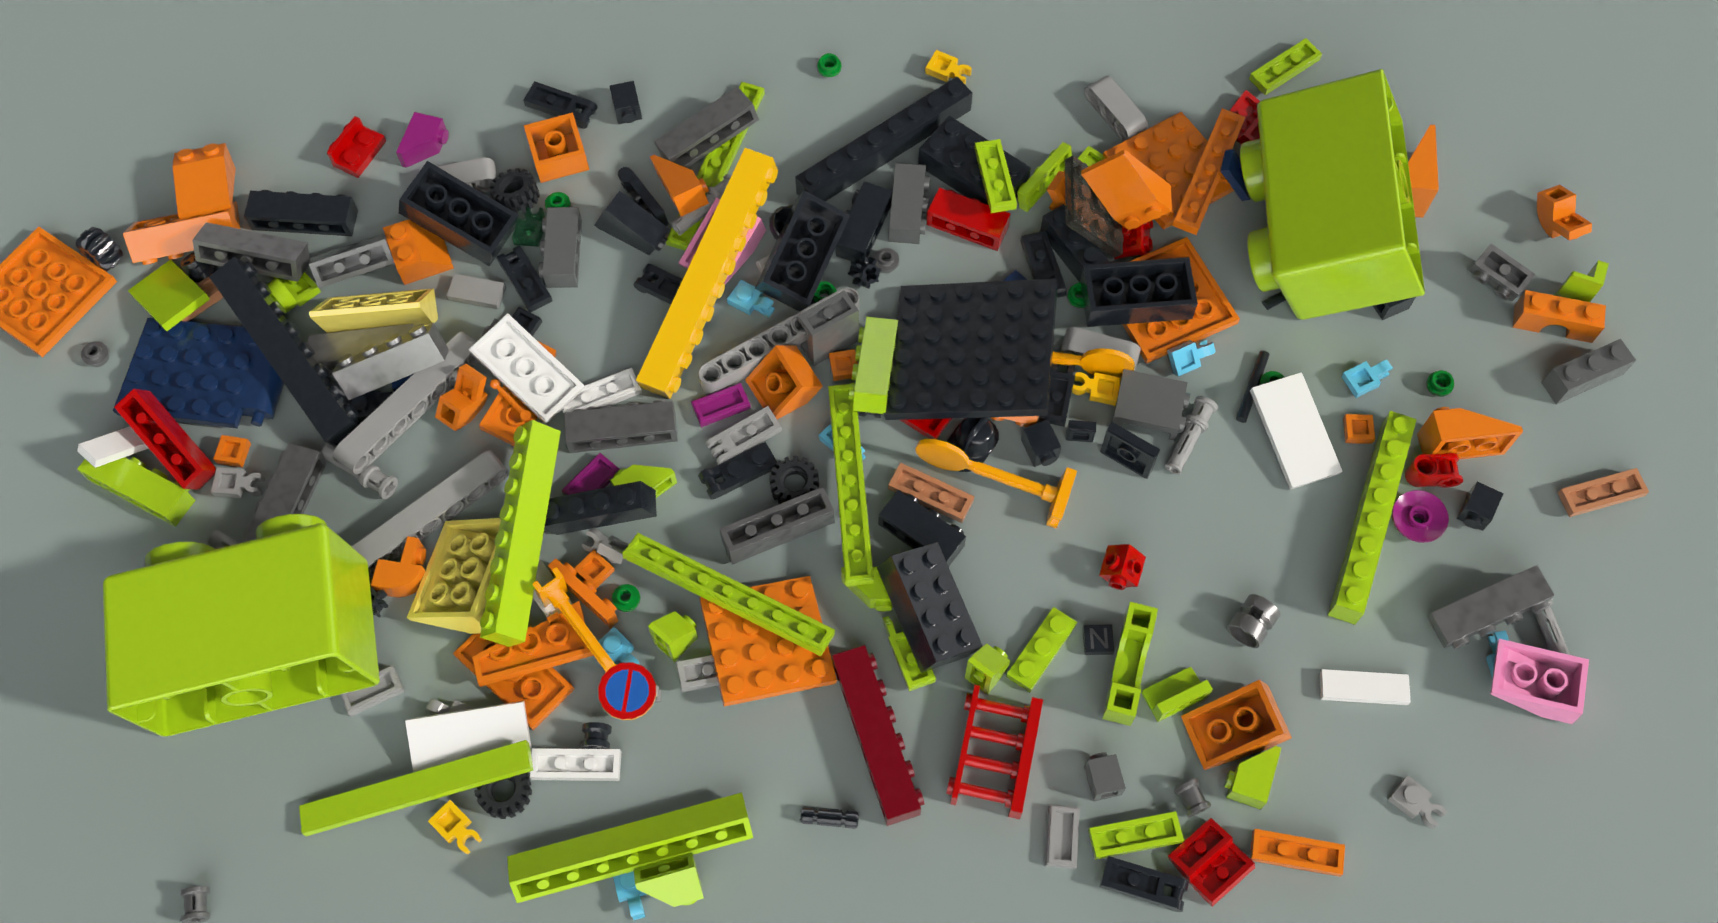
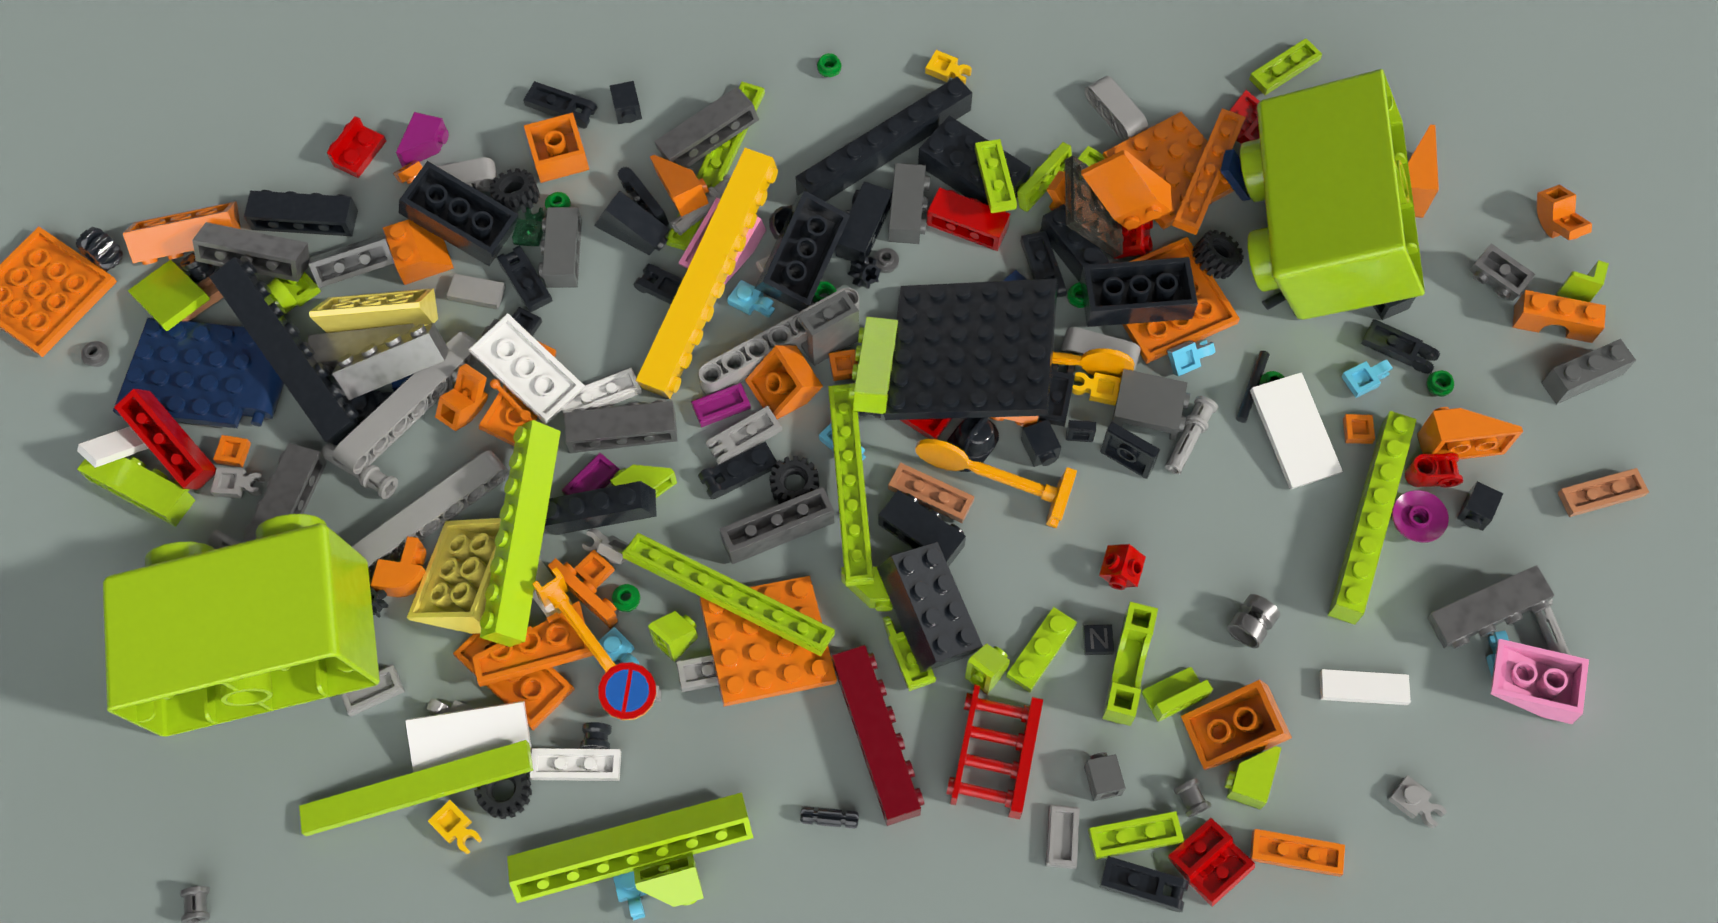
orange slope [172,143,236,219] -> none
none -> orange plate [393,160,422,184]
none -> black tyre [1192,230,1244,279]
none -> black hinge [1361,319,1440,374]

